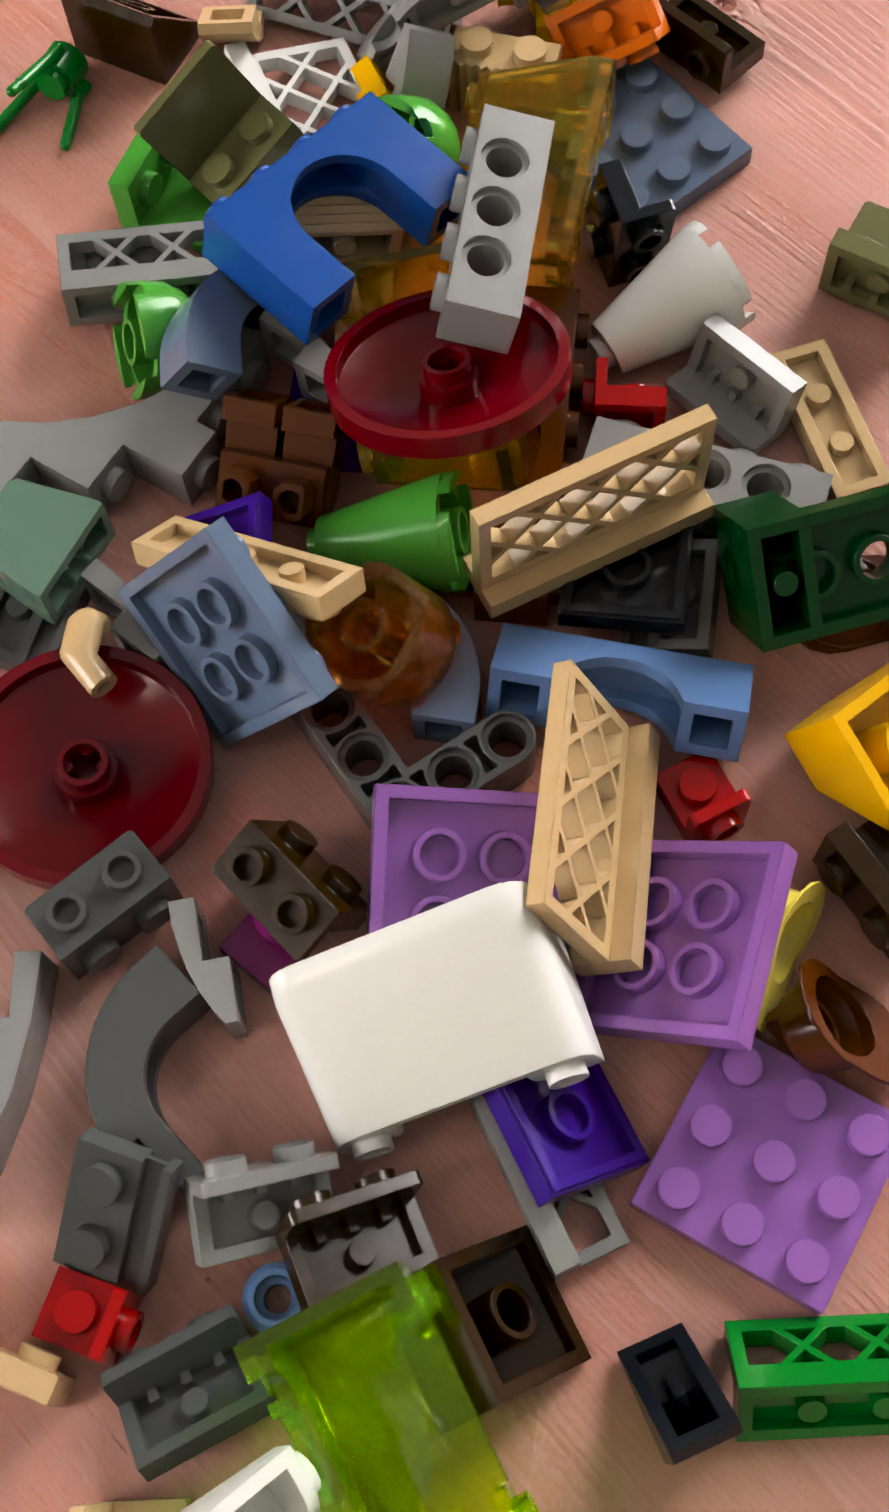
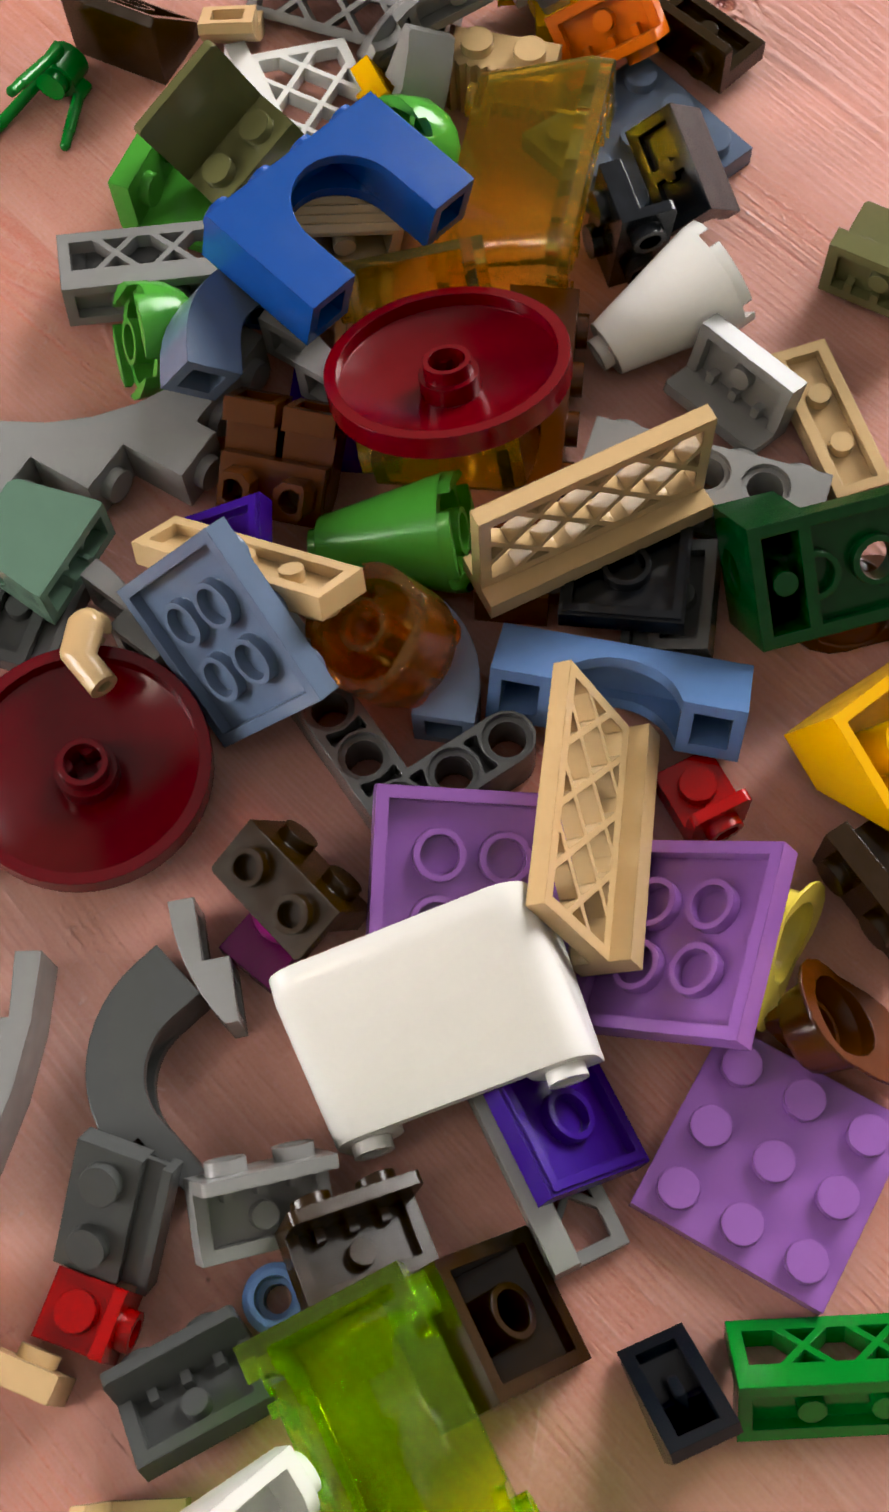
dark grey bracket [25,831,183,979] -> none
light grey brick [429,104,555,355] -> none
red bracket [582,357,667,429] -> none
none -> hinge [625,103,740,237]

